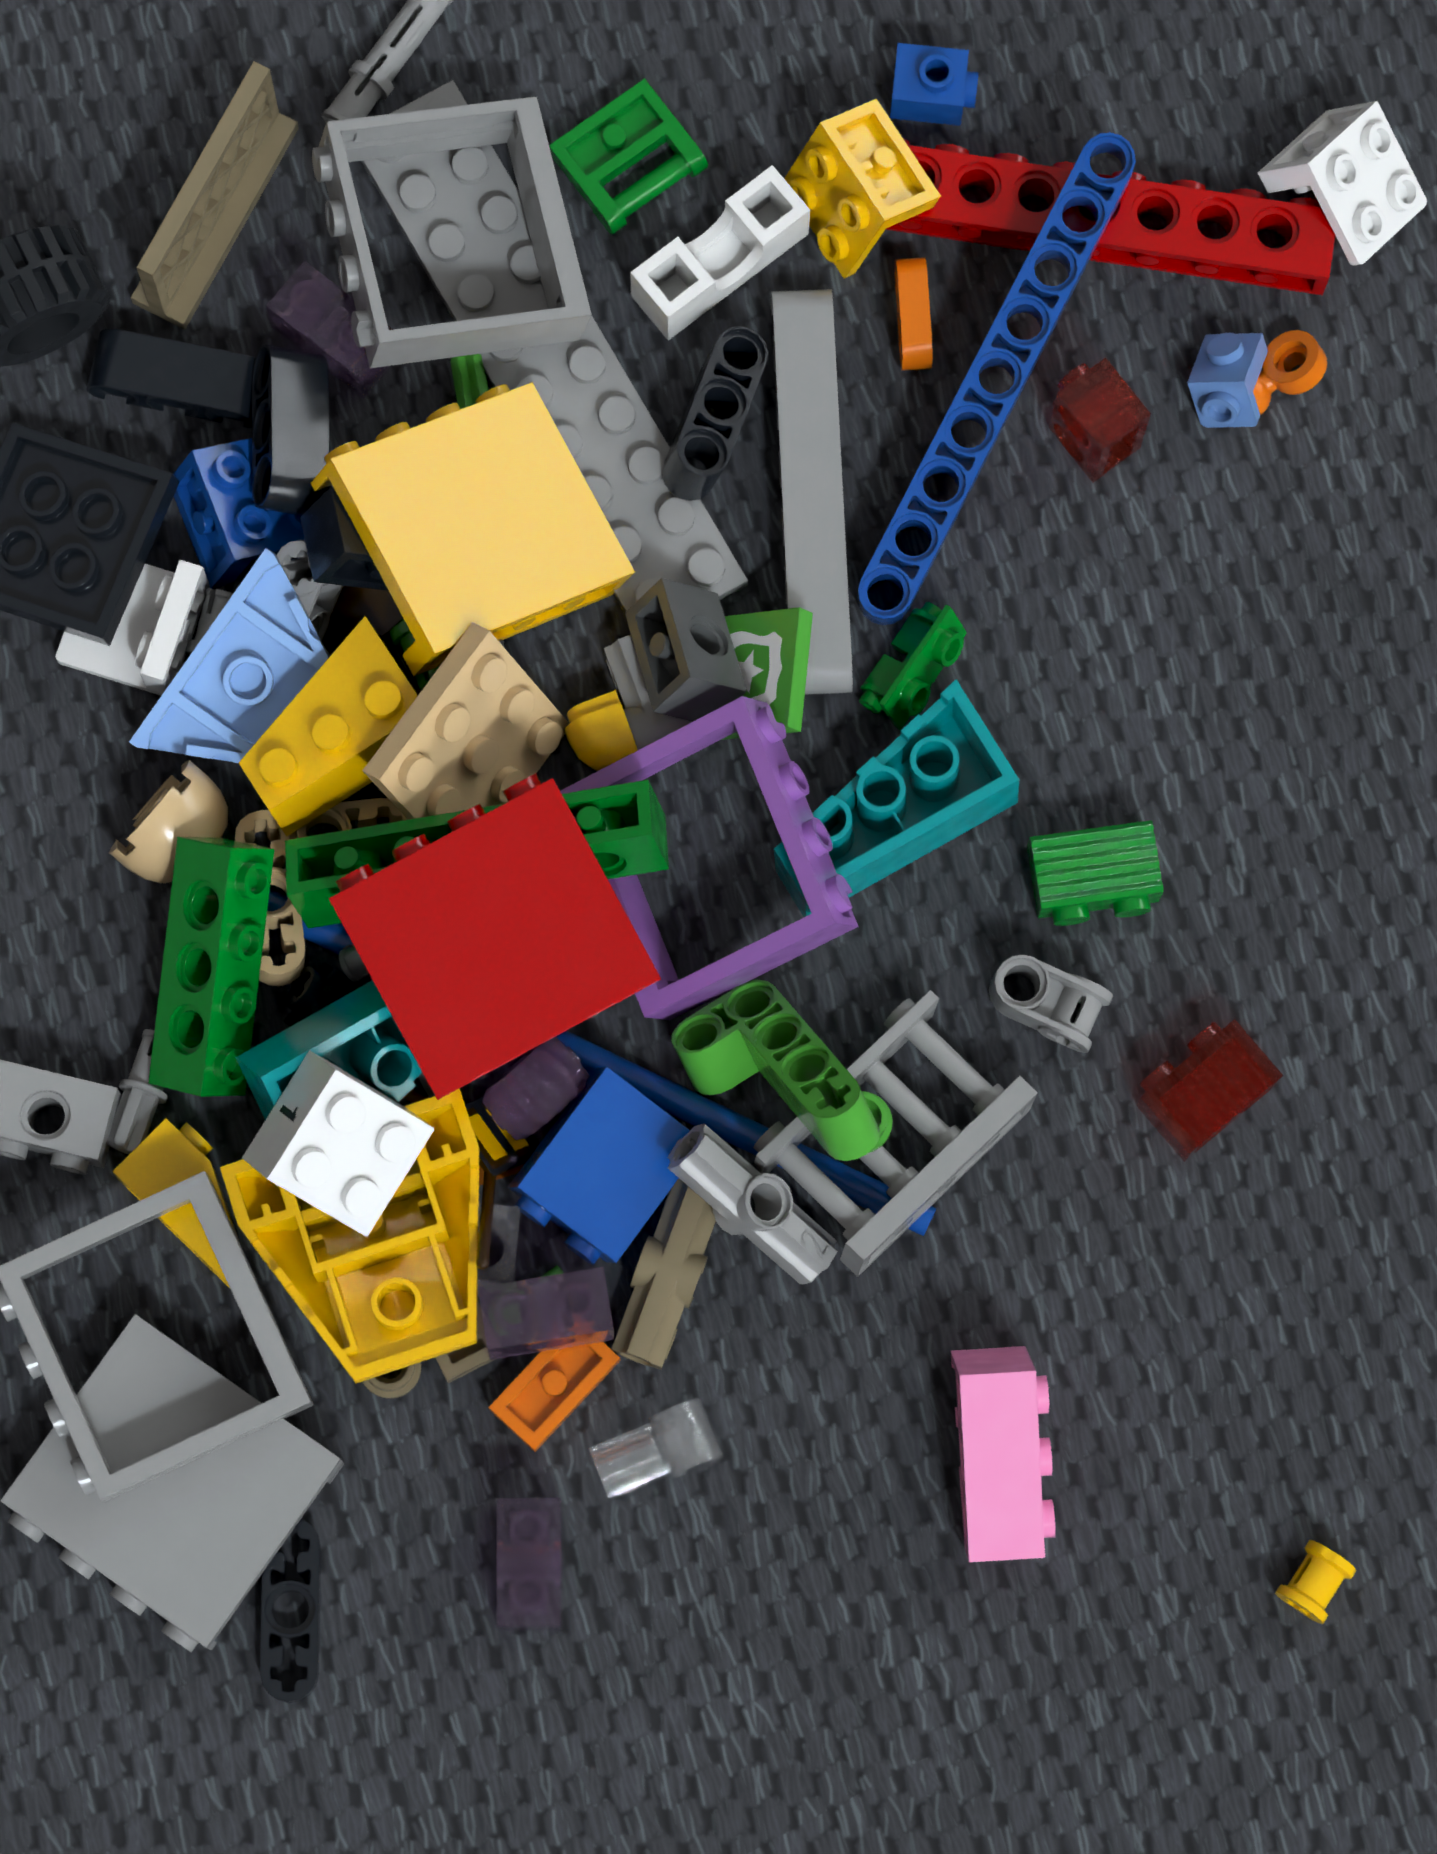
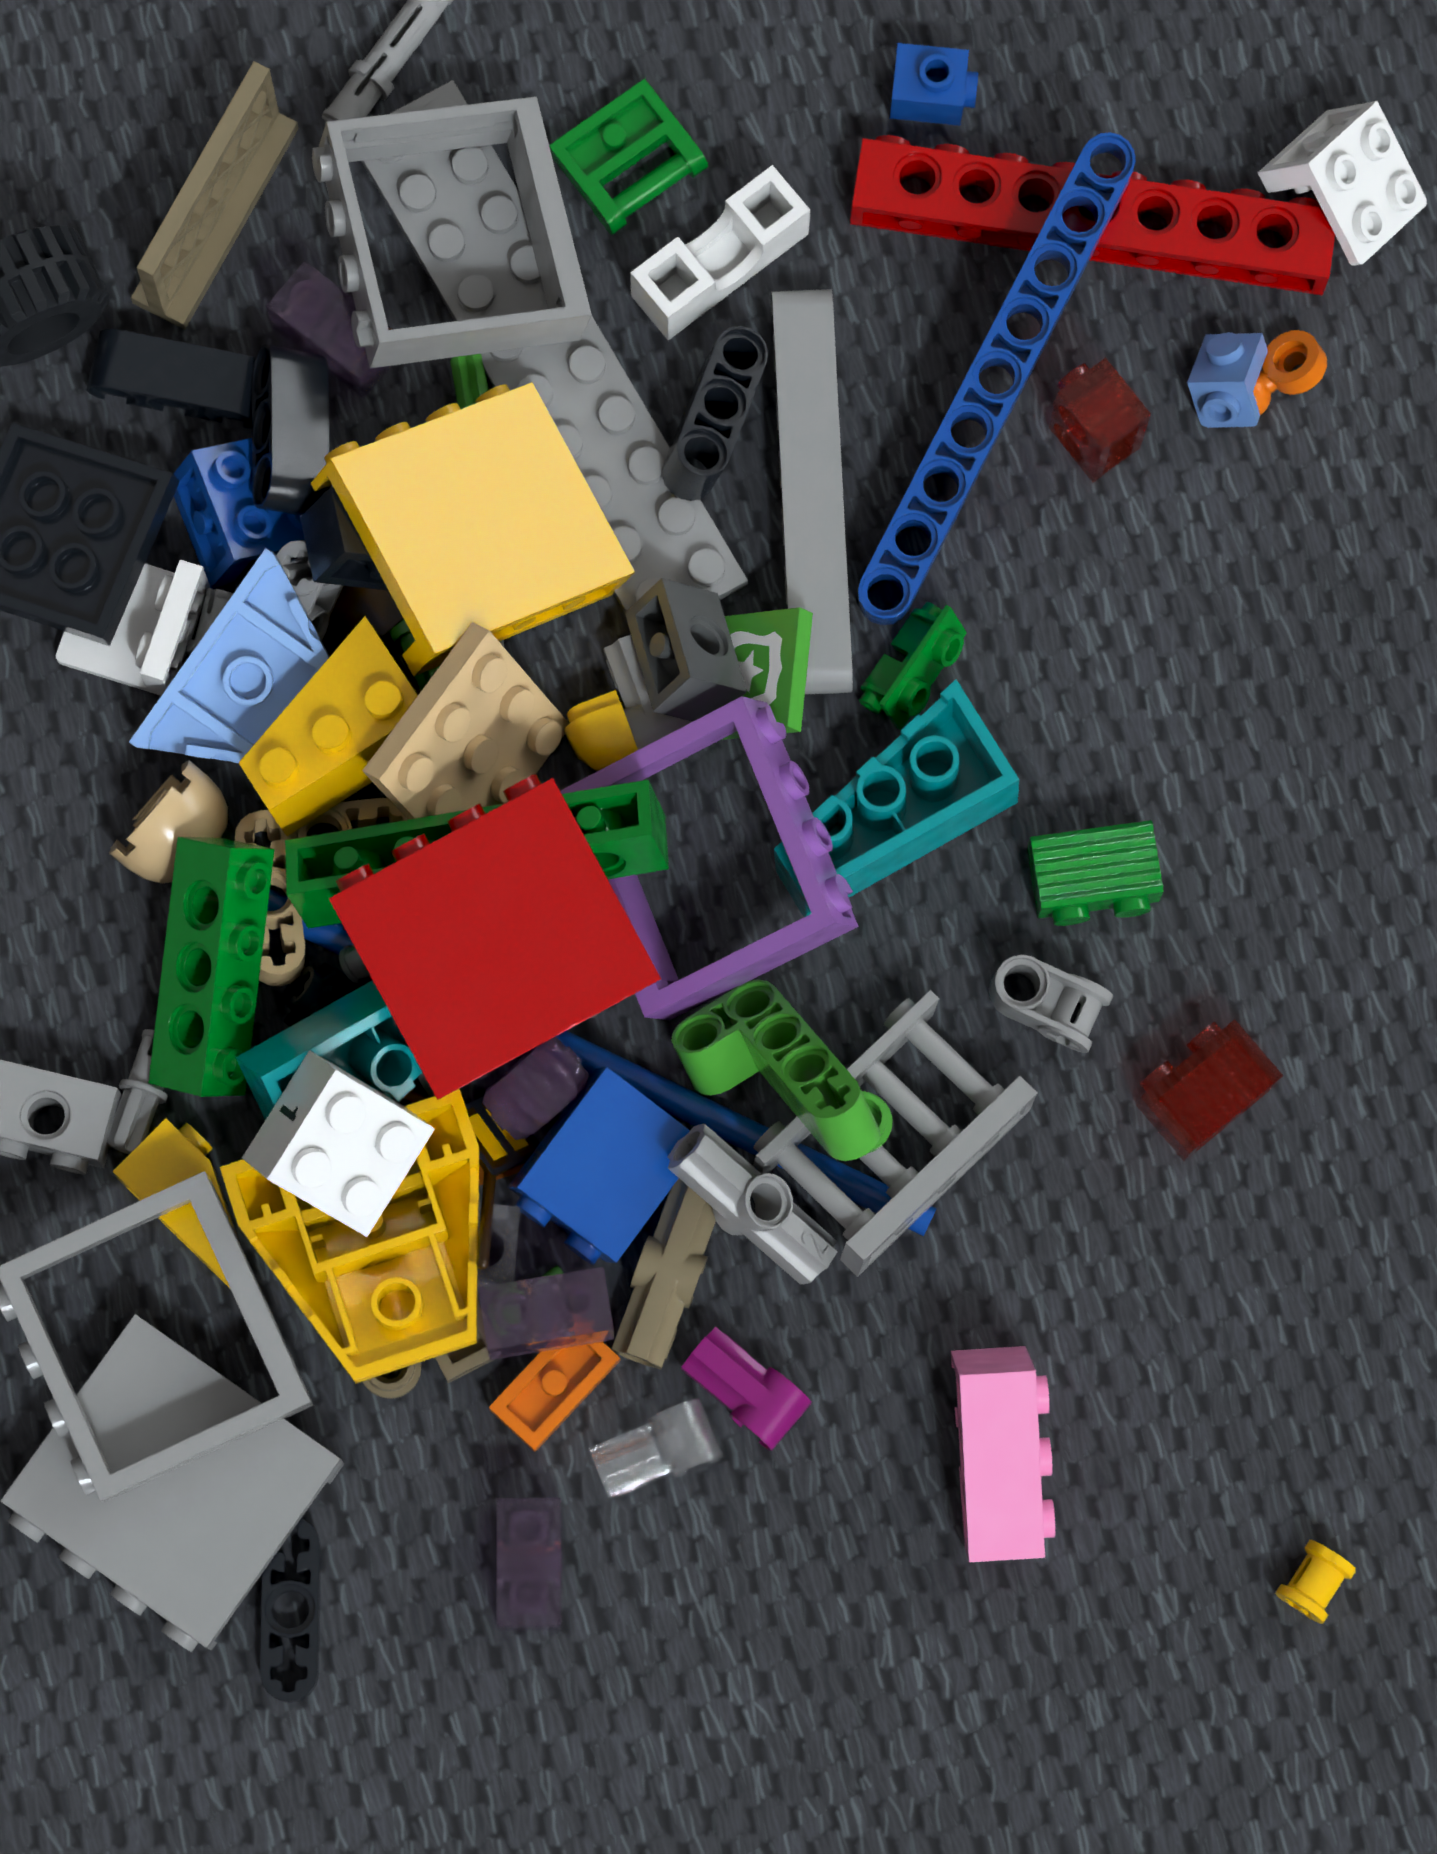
yellow bracket [784,99,941,278] -> none
orange beam [894,258,933,371] -> none
none -> magenta piece [681,1327,812,1451]

